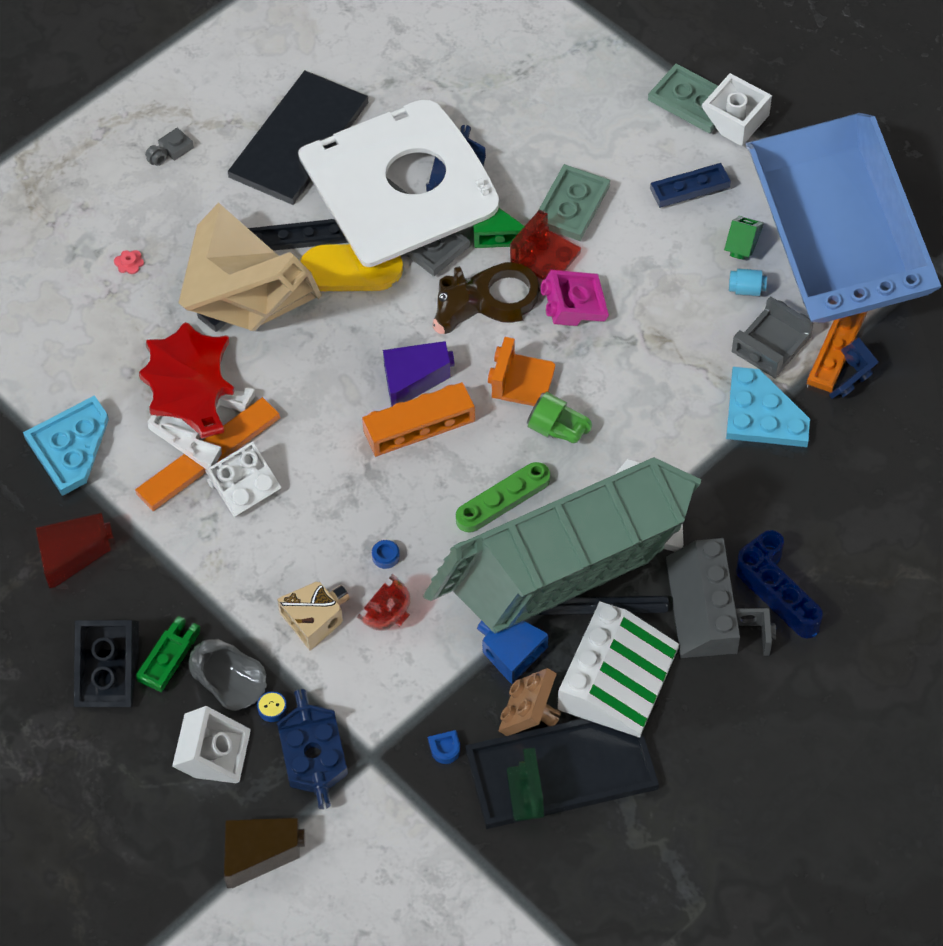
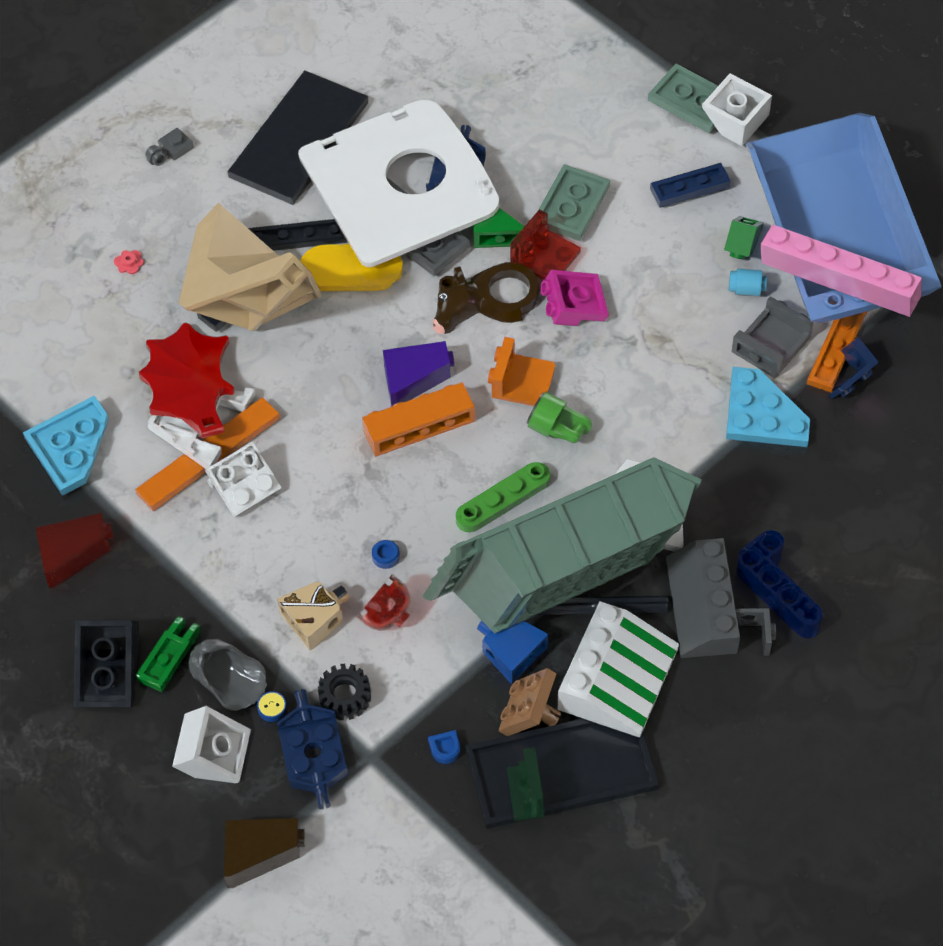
none -> black tyre [318,663,371,720]
none -> bright pink brick [761,224,922,317]

